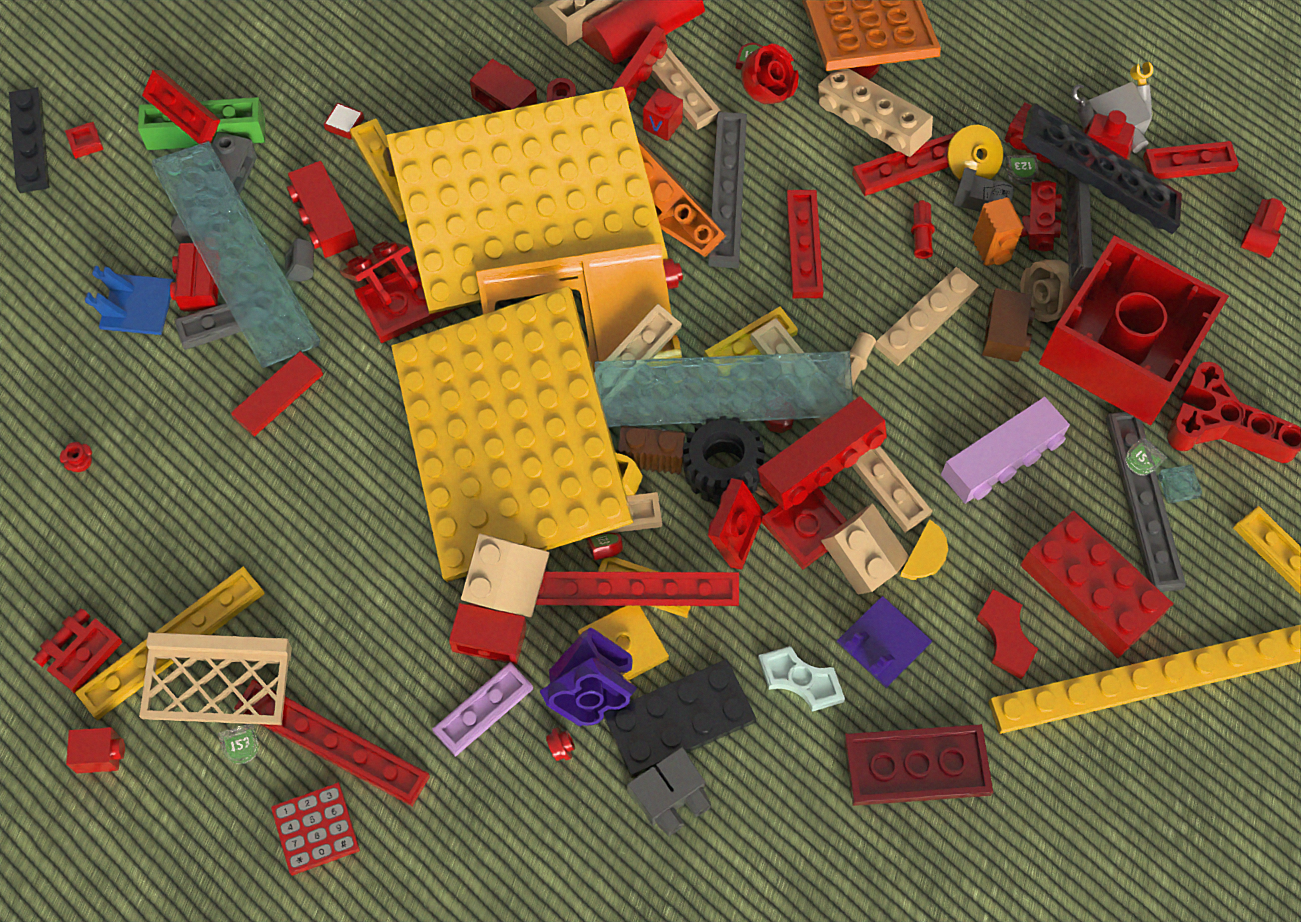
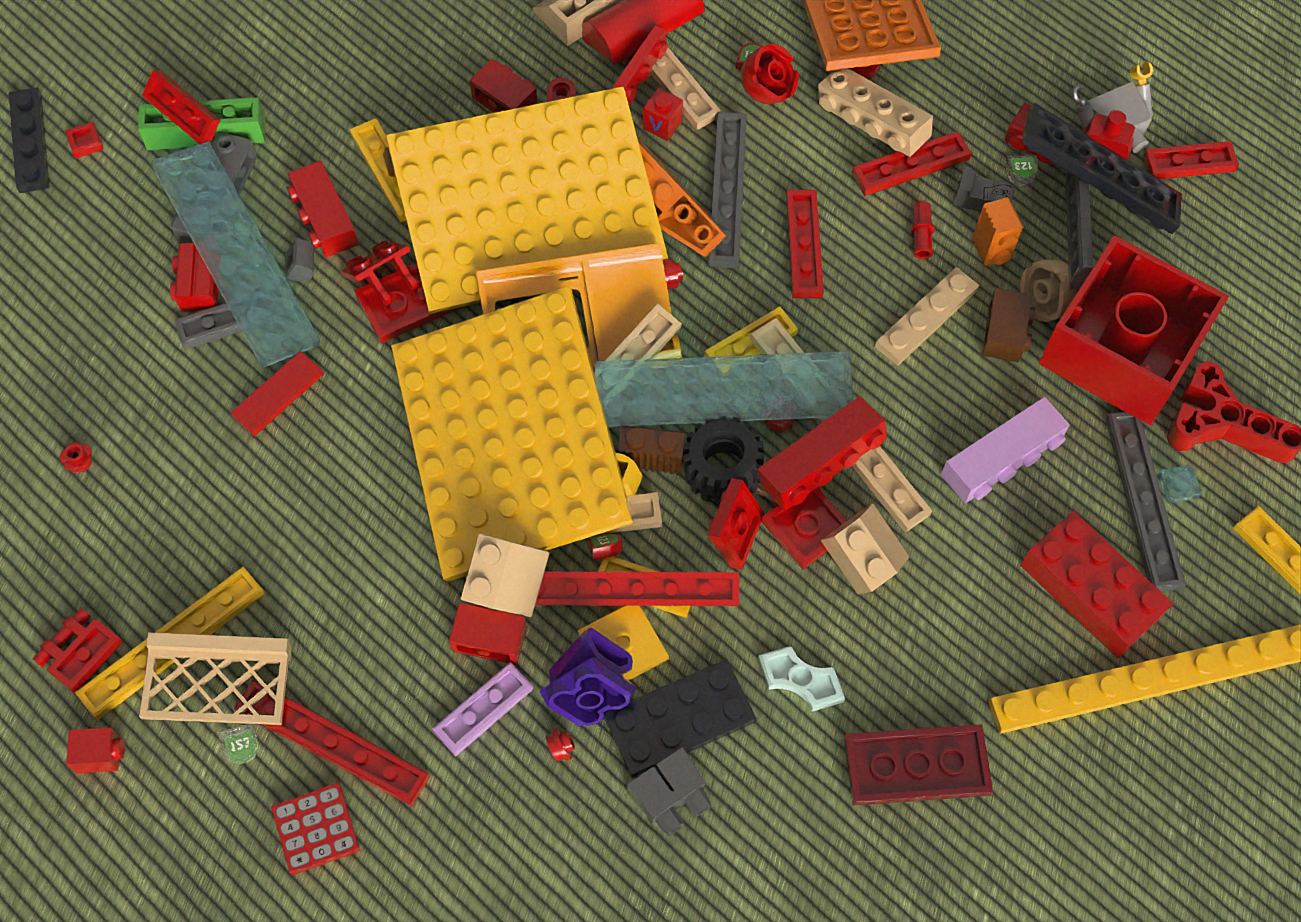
blue plate [85,266,175,335] -> none
white tile [324,102,364,140] -> none
tan axle [835,332,876,390] -> none
dark purple plate [837,596,932,688] -> none
yellow tile [900,519,948,580] -> none
yellow dish [947,125,1003,180] -> none
red tile [976,589,1038,680] -> none
red brick [1019,180,1062,252] -> none
clear tile [1126,436,1167,475] -> none
red piece [1240,198,1287,258] -> none

